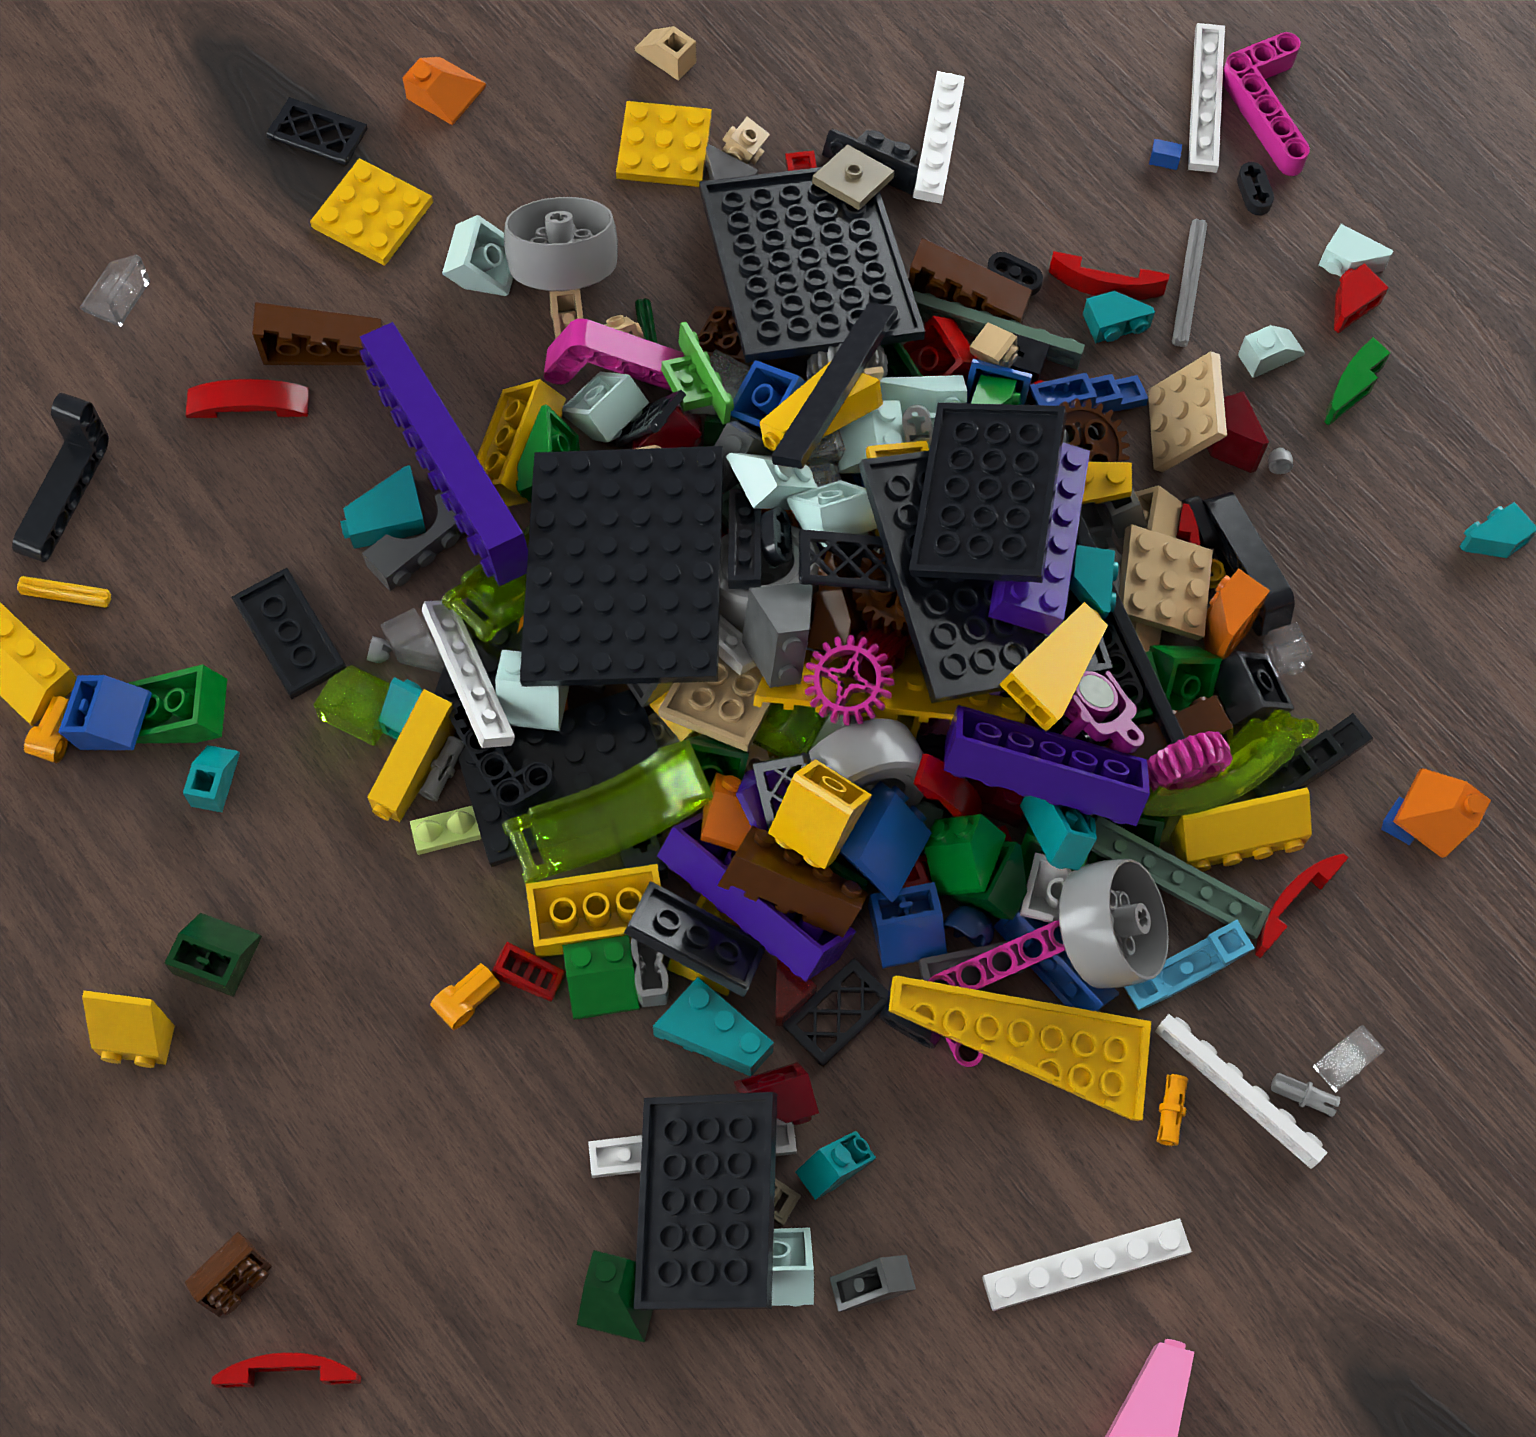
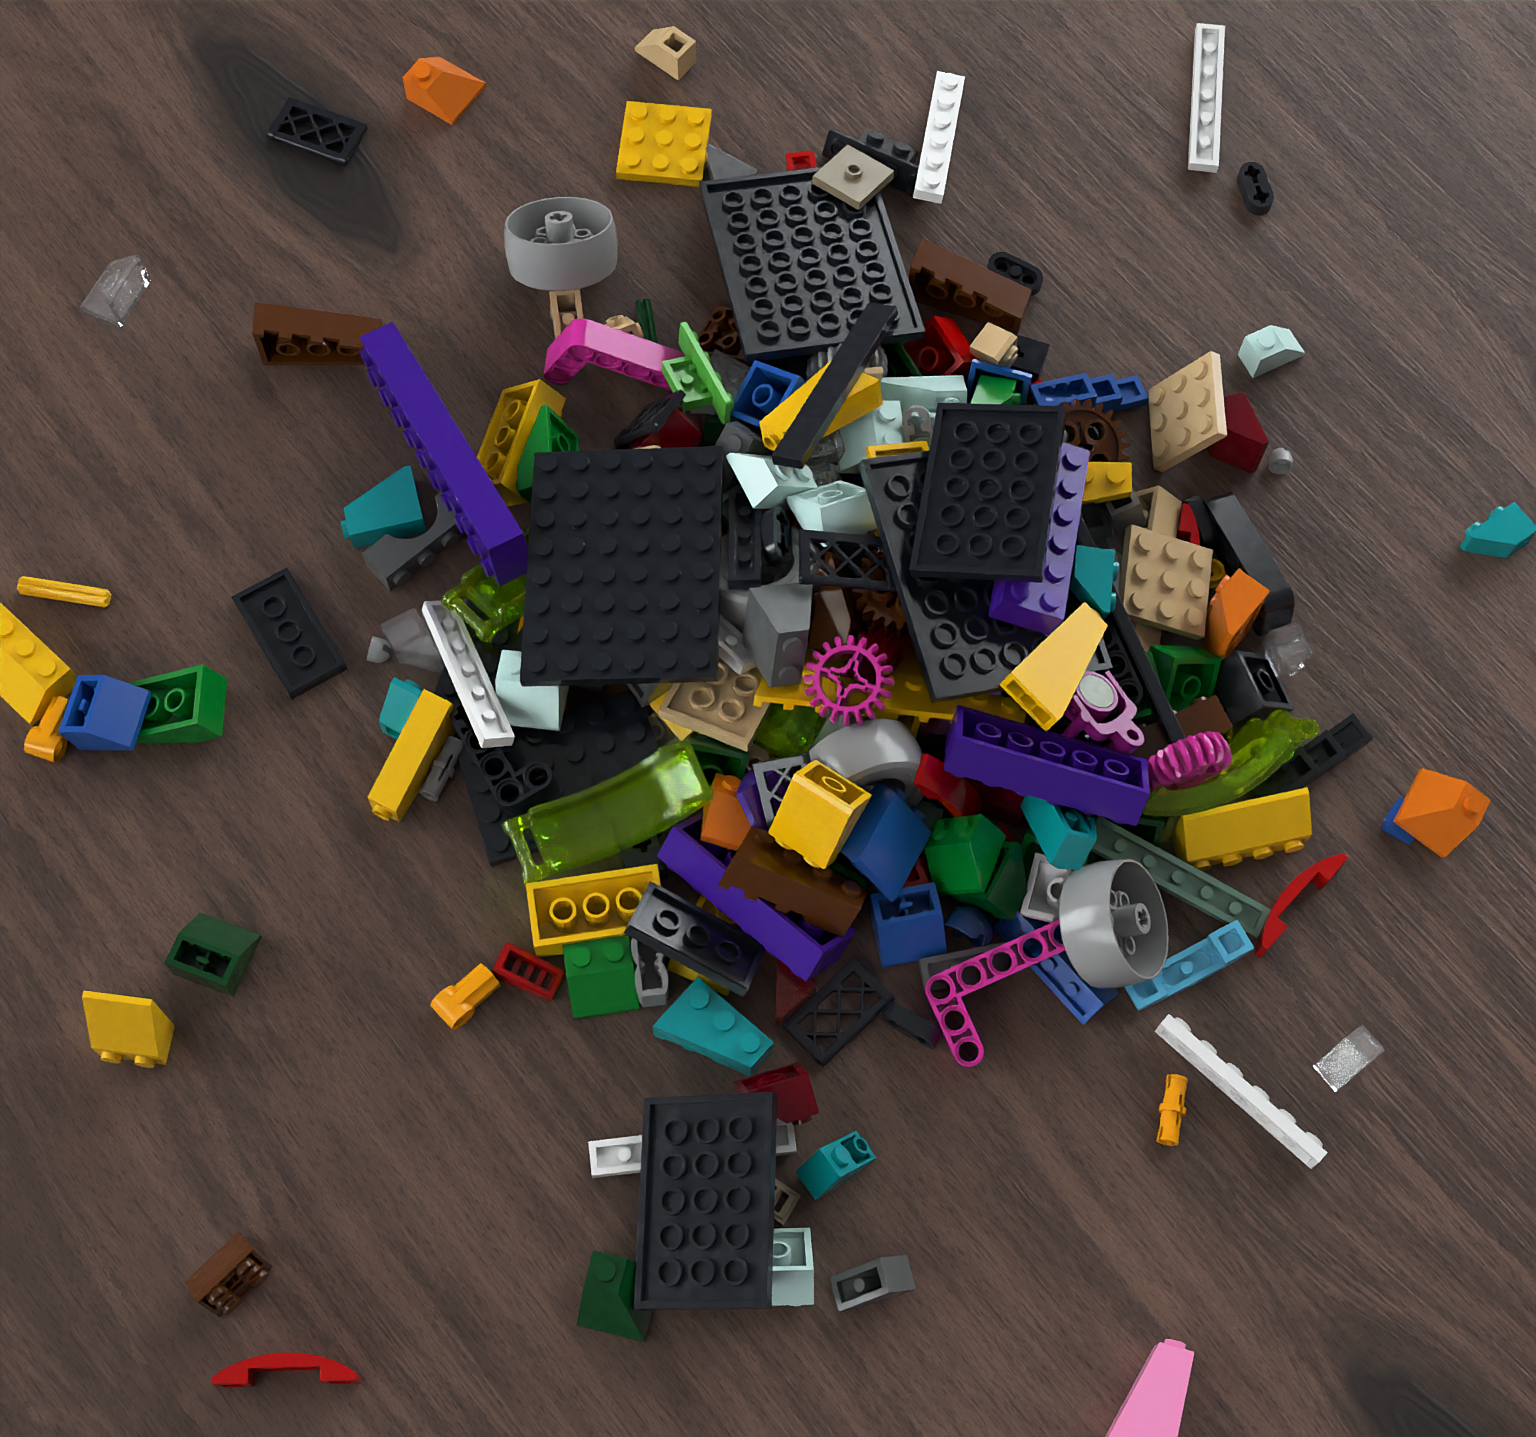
black beam [12,393,109,562] -> none
teal slope [183,745,240,813] -> none
red slope [186,379,310,418] -> none
yellow plate [310,158,433,266] -> none
clear neon green slope [313,665,390,746] -> none
yellowish green tile [410,806,481,855] -> none
light aqua slope [442,215,513,296] -> none
light aqua slope [562,371,649,442] -> none
tan brick [721,116,770,165] -> none
yellow wing [888,975,1151,1121] -> none
sand green plate [913,291,1085,369] -> none
white plate [982,1218,1192,1311] -> none
red slope [1049,251,1170,300] -> none
teal slope [1082,291,1155,344] -> none
blue slope [1149,139,1182,170] -> none
light grey axle [1172,219,1207,347] -> none
dark pink beam [1222,32,1310,176] -> none
light grey axle [1271,1073,1340,1117] -> none
light aqua slope [1319,224,1393,277] -> none
green slope [1324,337,1390,426] -> none
red slope [1334,263,1389,333] -> none

